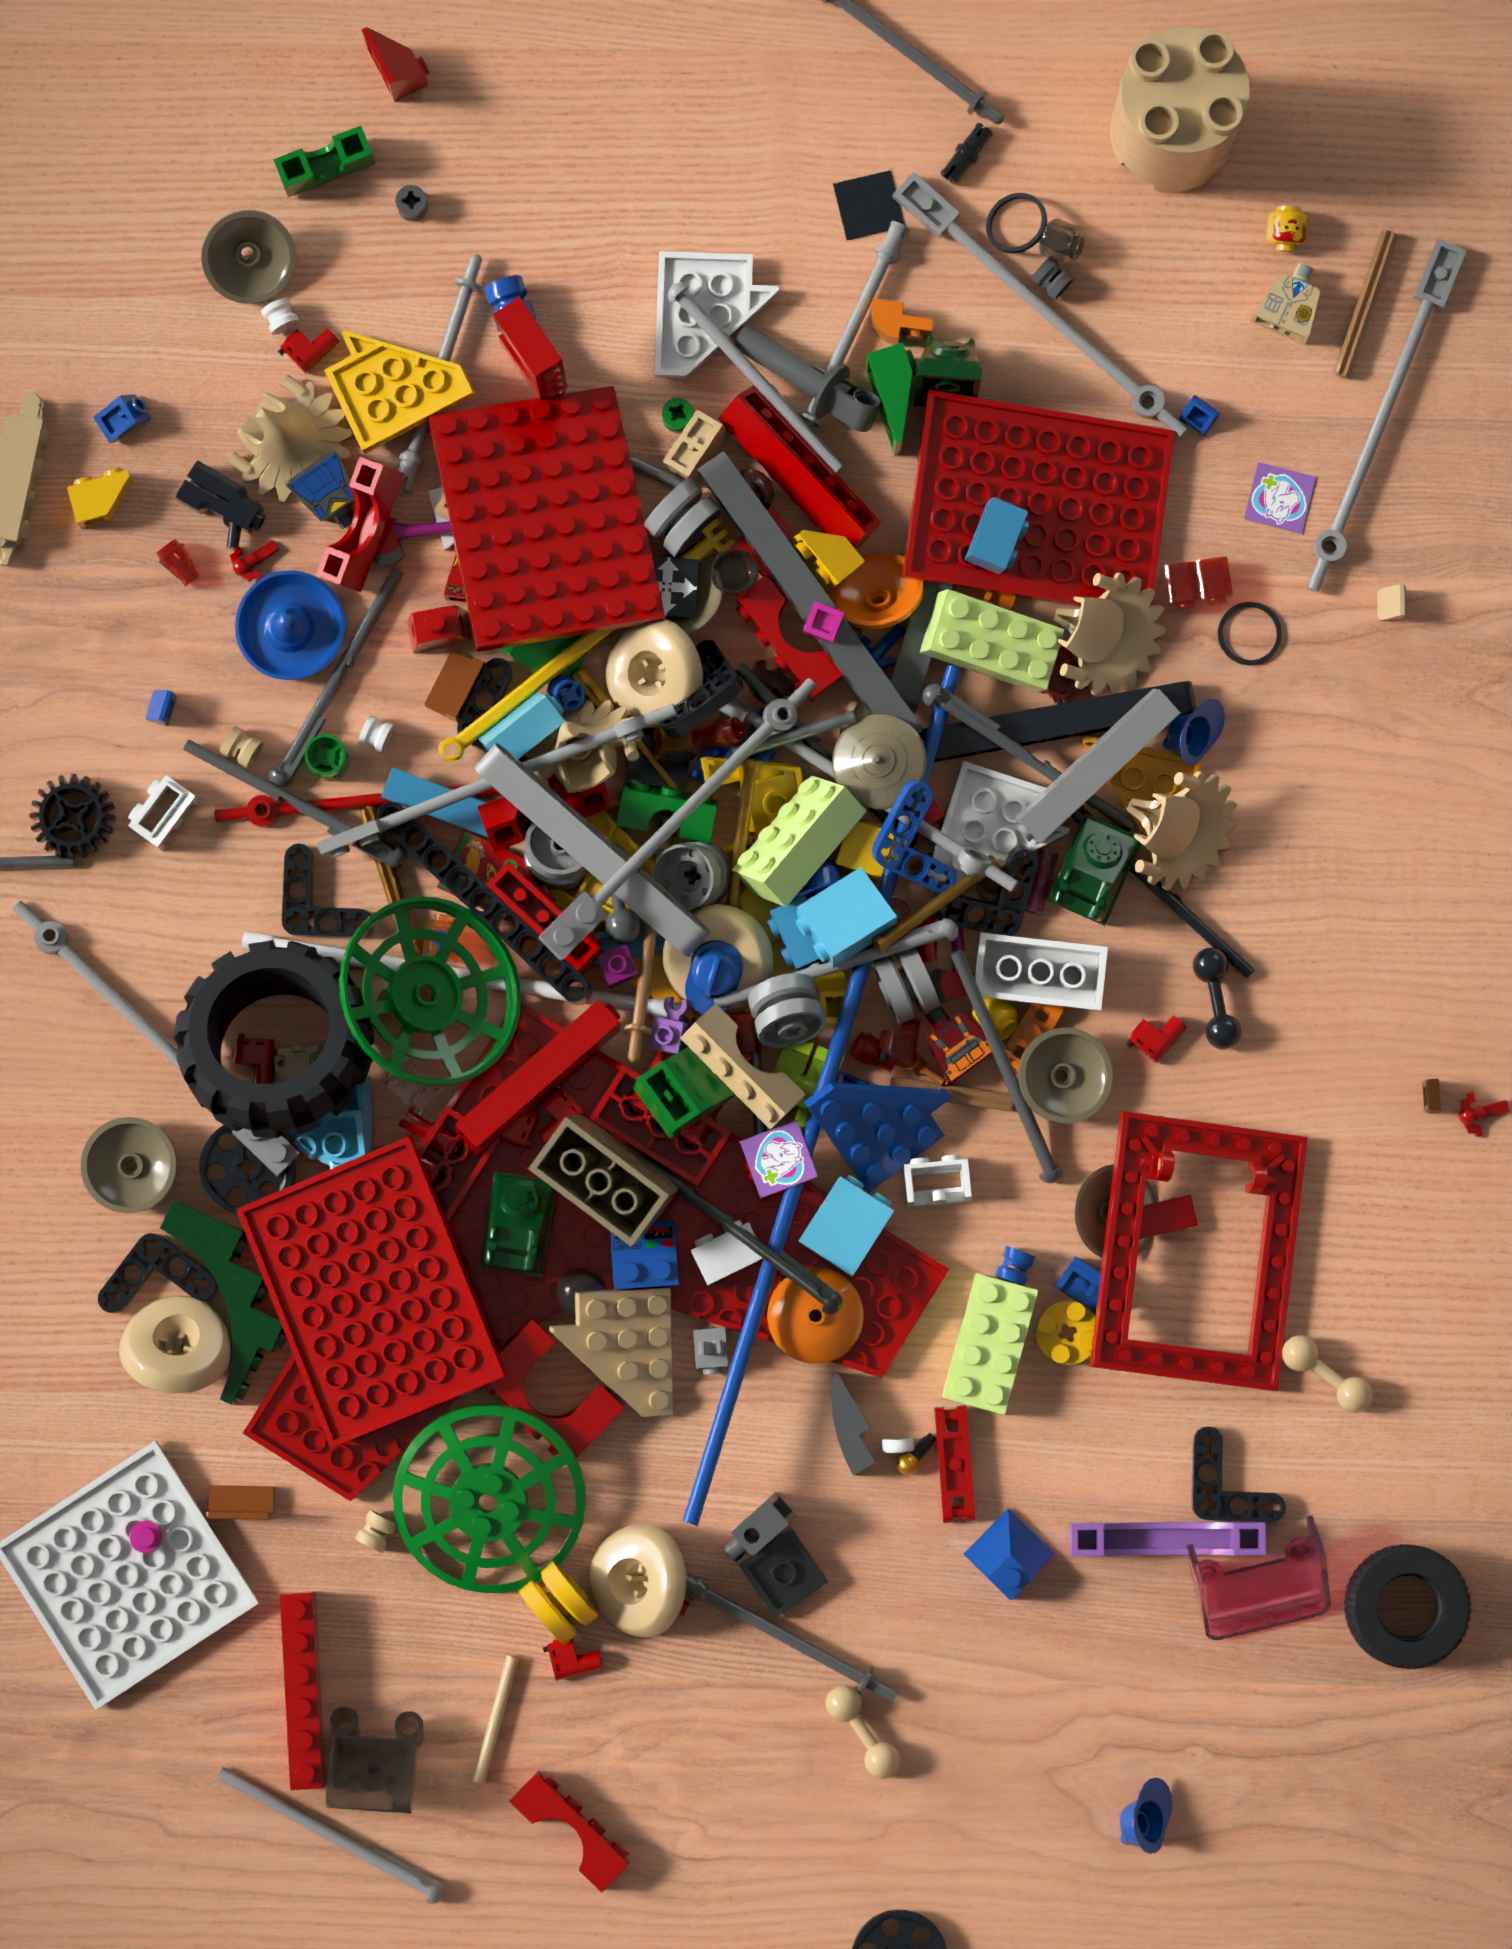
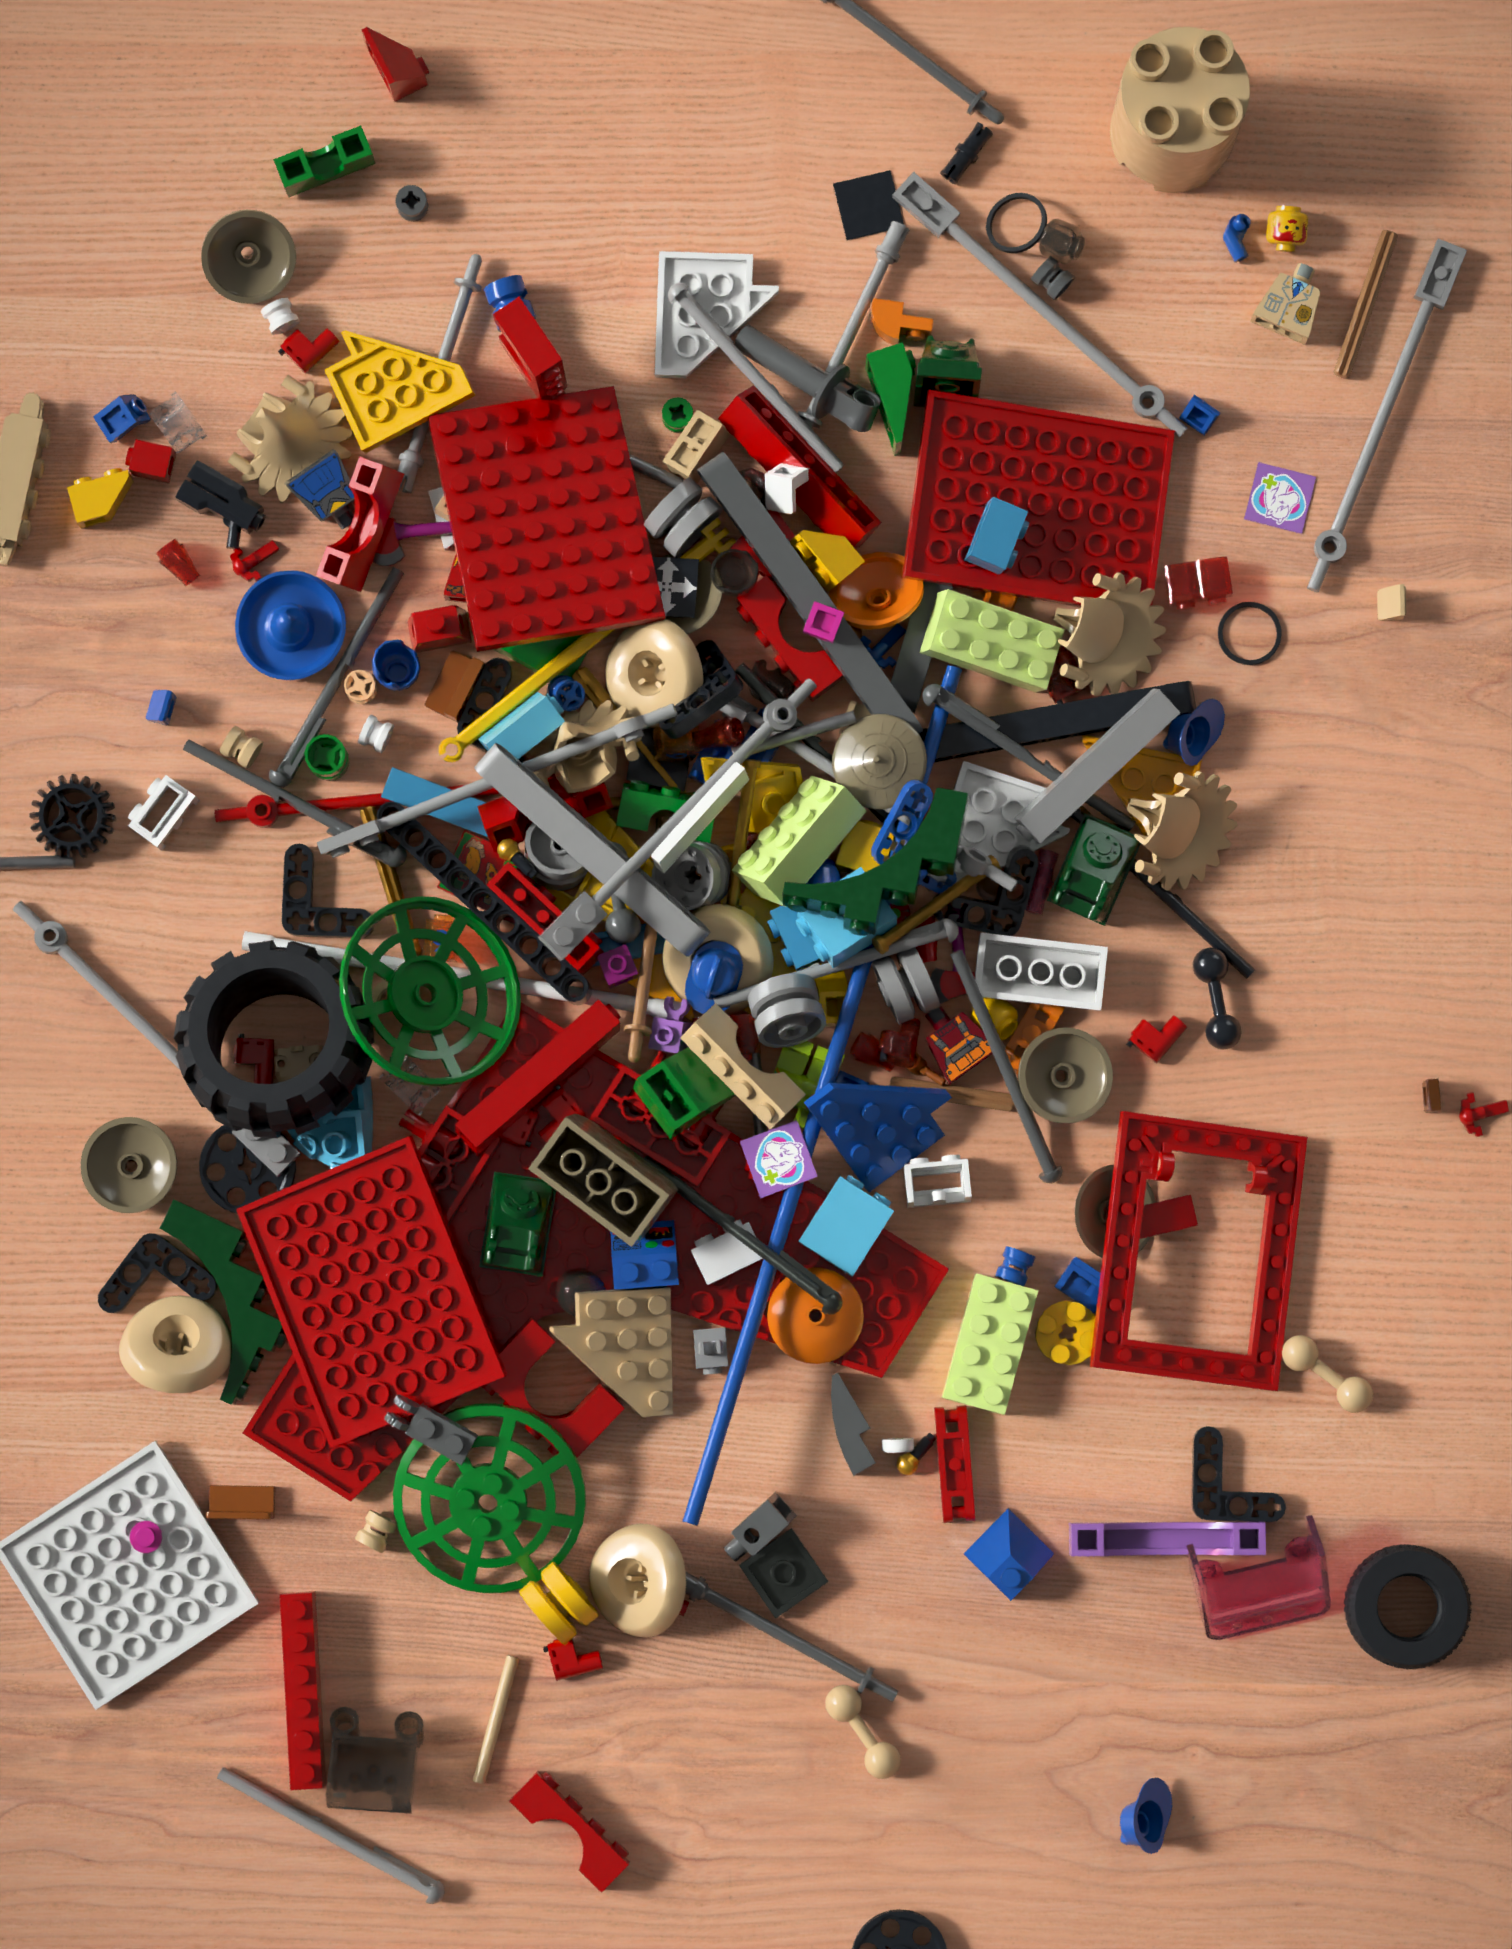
none -> red brick [125,439,176,484]
none -> clear piece [149,391,207,454]
none -> light nougat wheel [344,670,378,705]
none -> blue hair [372,640,421,691]
none -> dark grey hinge [384,1394,478,1465]
none -> piece [497,839,539,879]
none -> white tile [651,762,749,873]
none -> white panel [765,463,809,514]
none -> dark green arch [782,787,968,936]
none -> blue arm [1223,214,1251,263]

